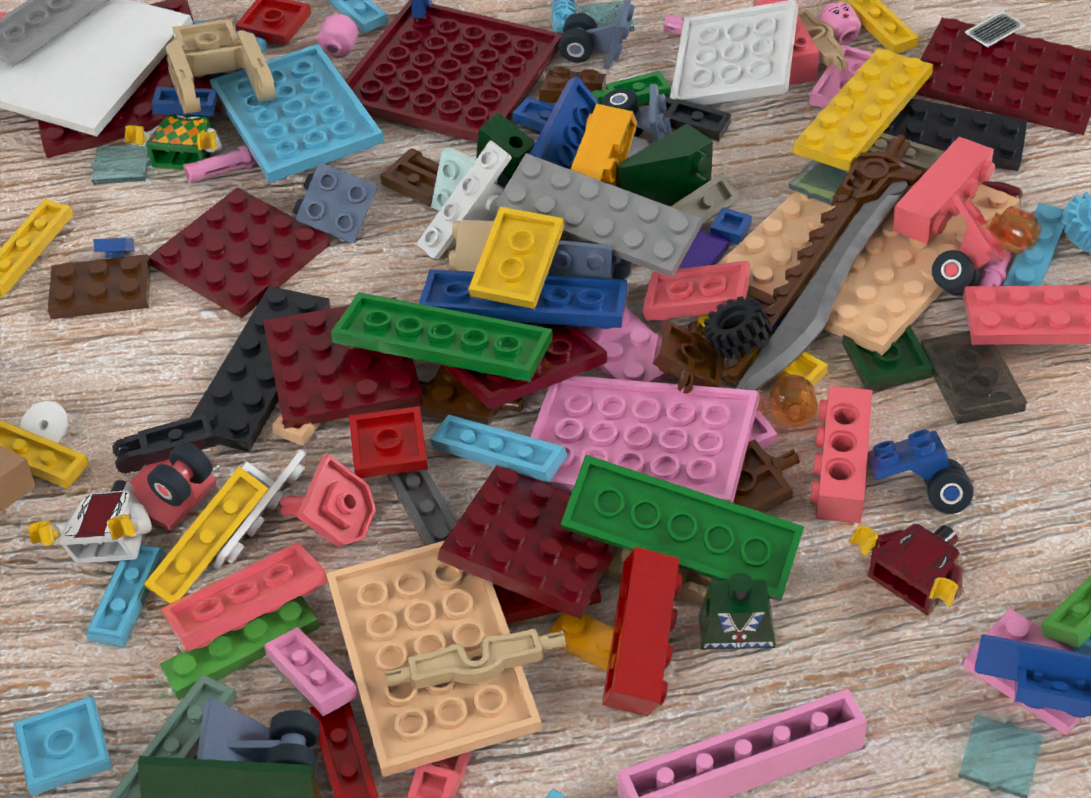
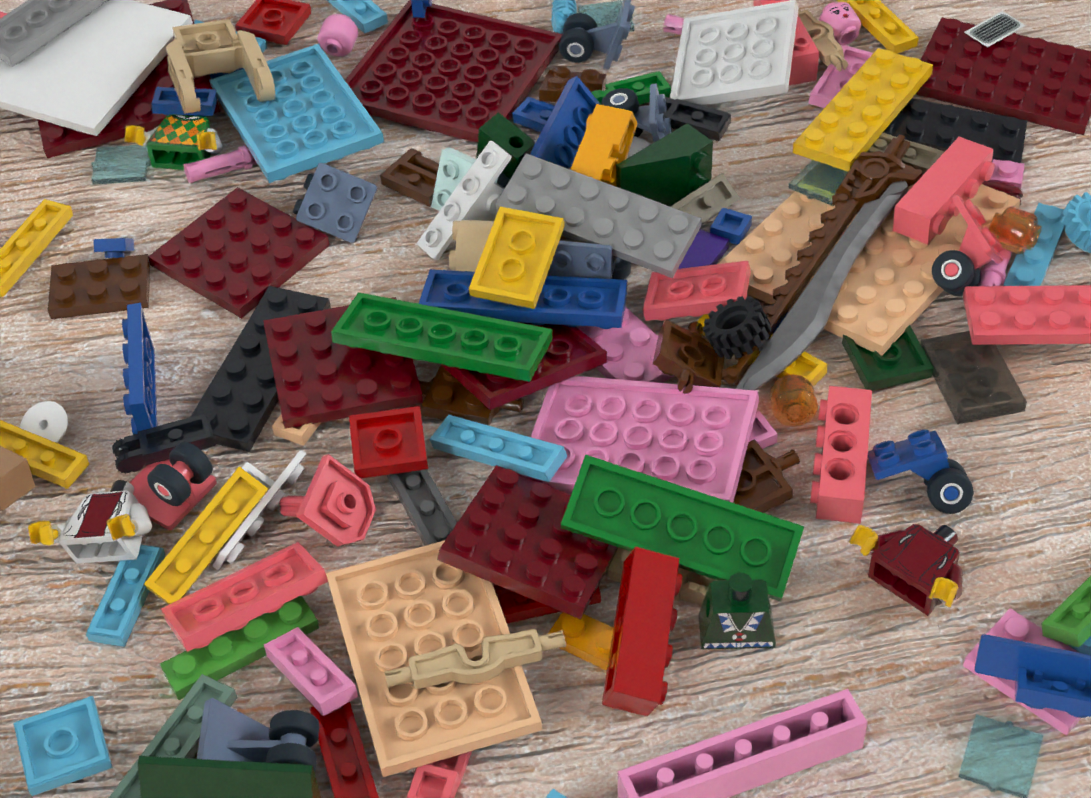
none -> blue plate [122,303,158,435]
none -> bright pink plate [989,159,1024,189]

